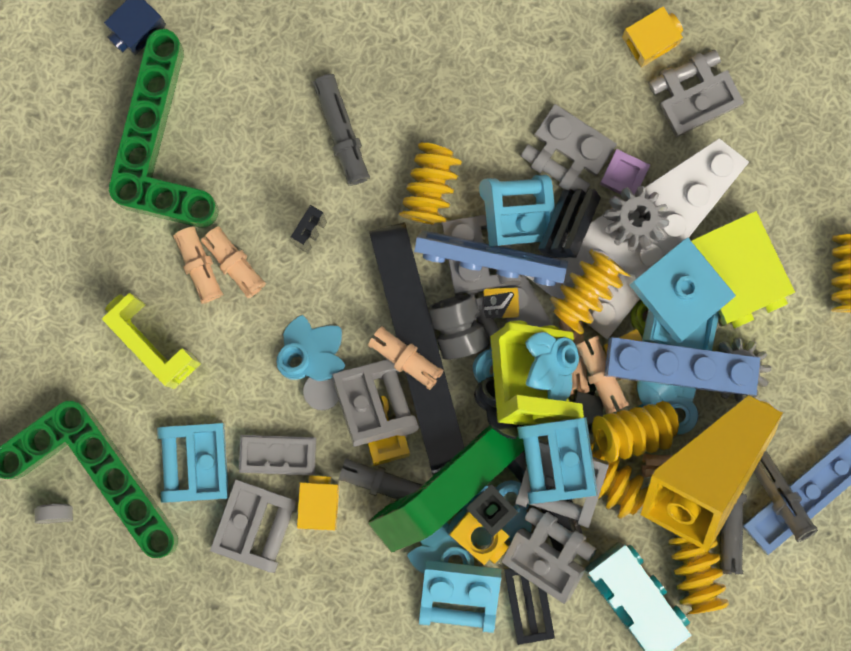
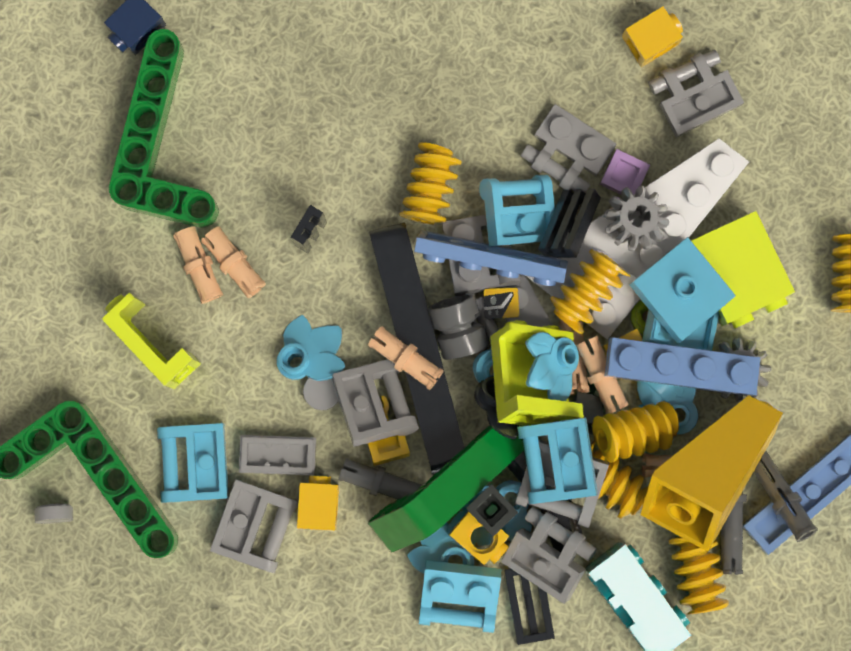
dark grey pin [312,74,370,186] -> none

